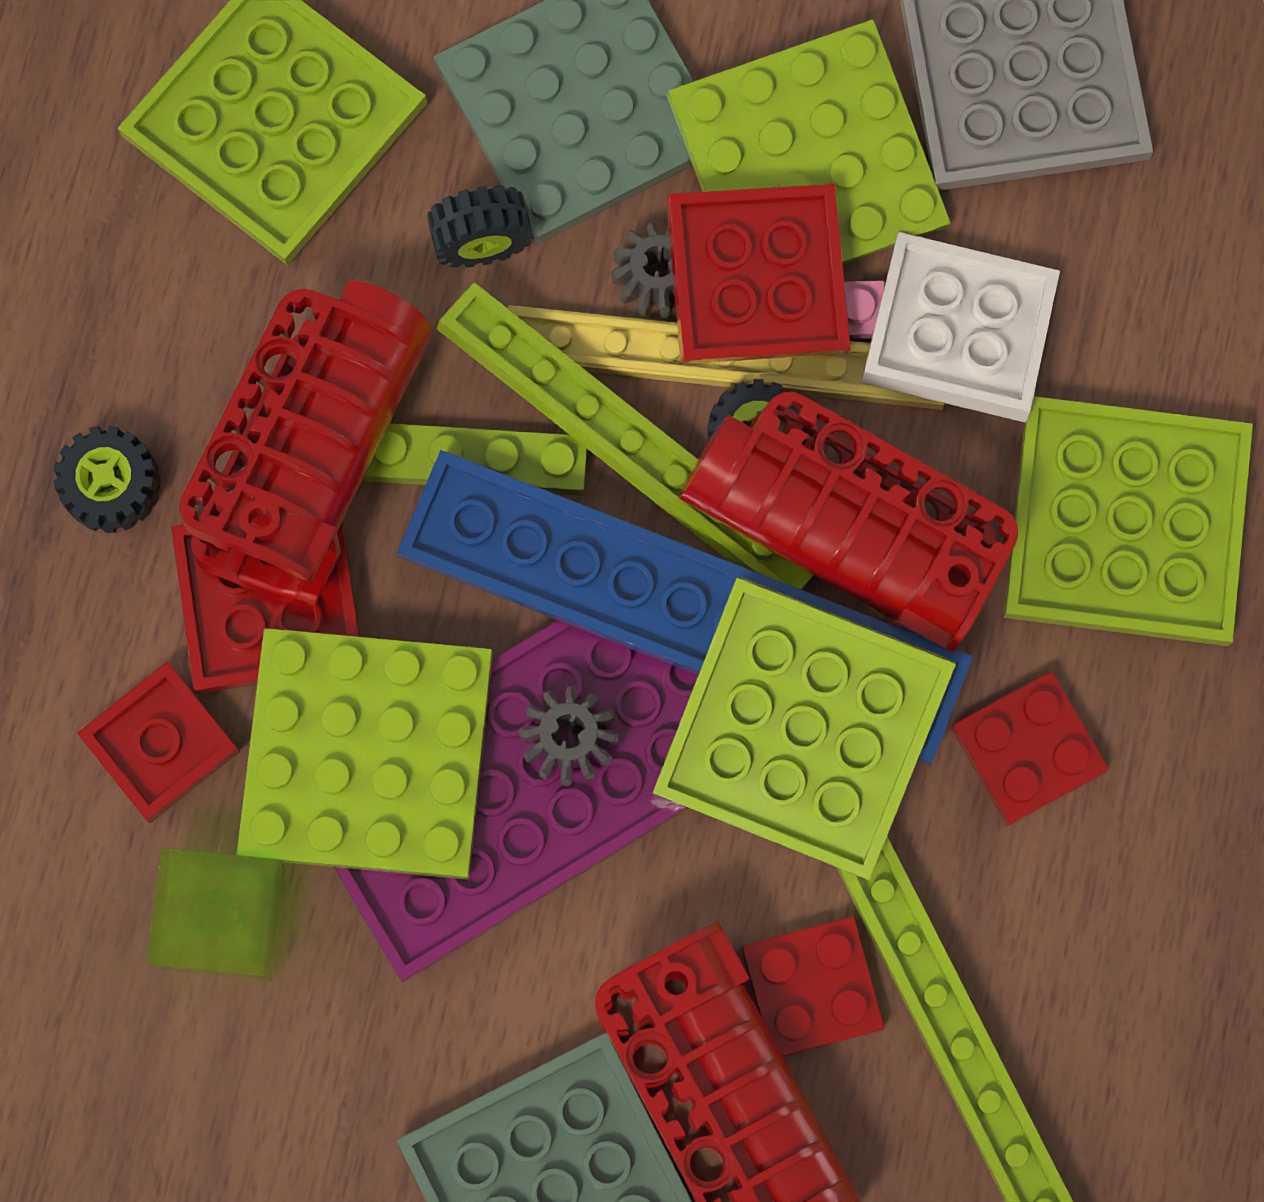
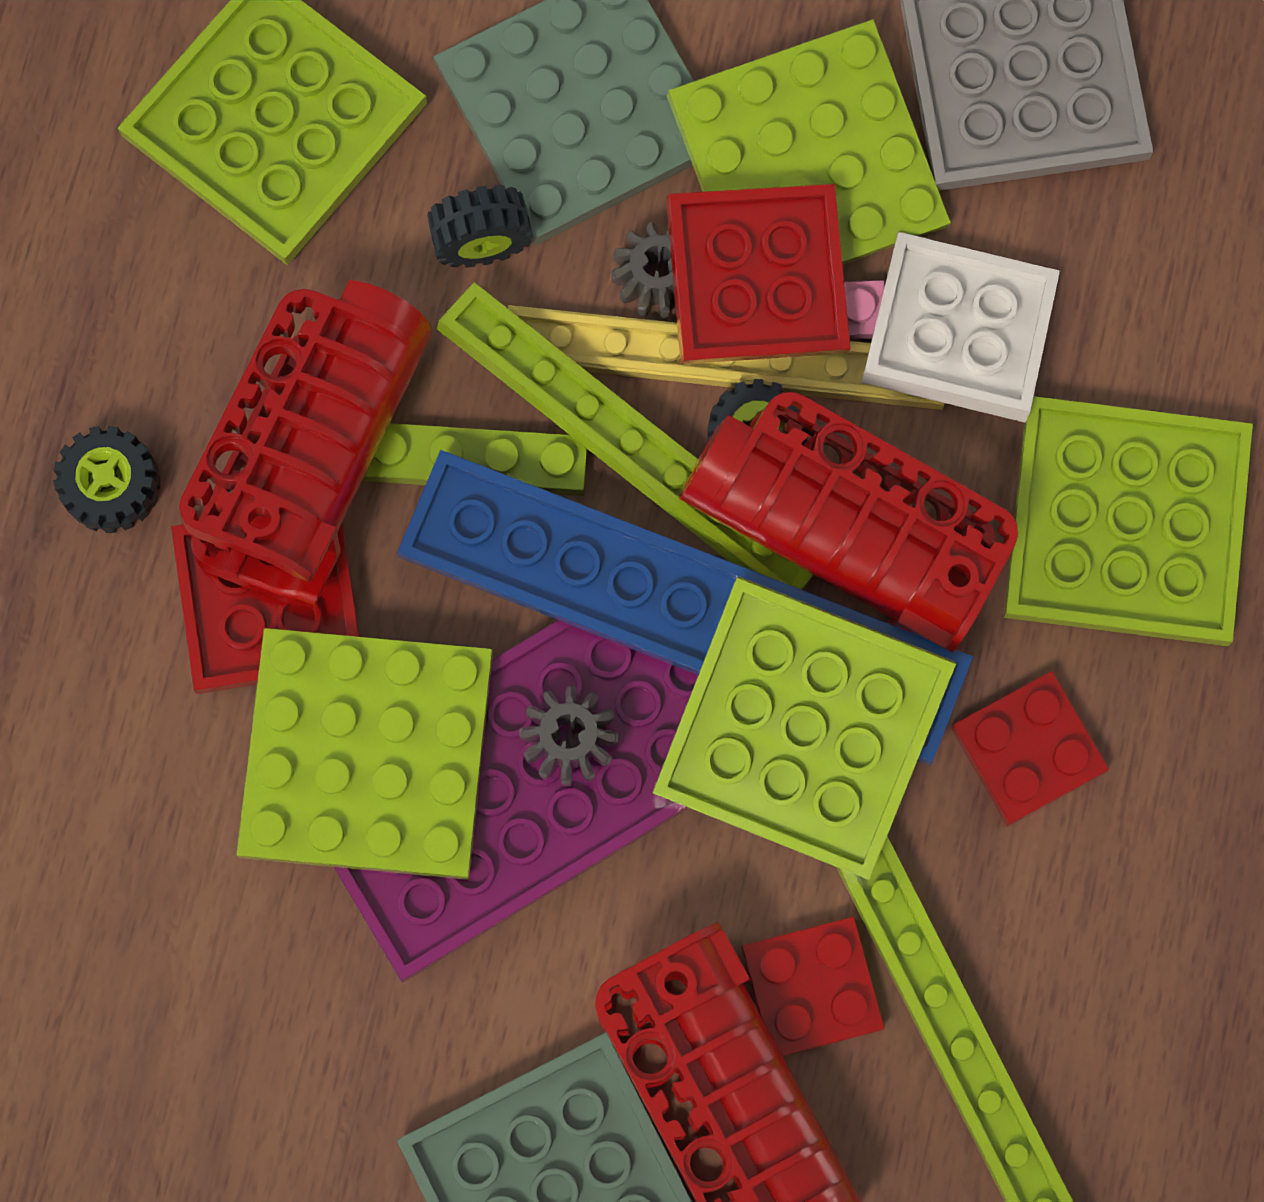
red plate [77,662,240,823] -> none
clear neon green brick [146,848,286,981] -> none

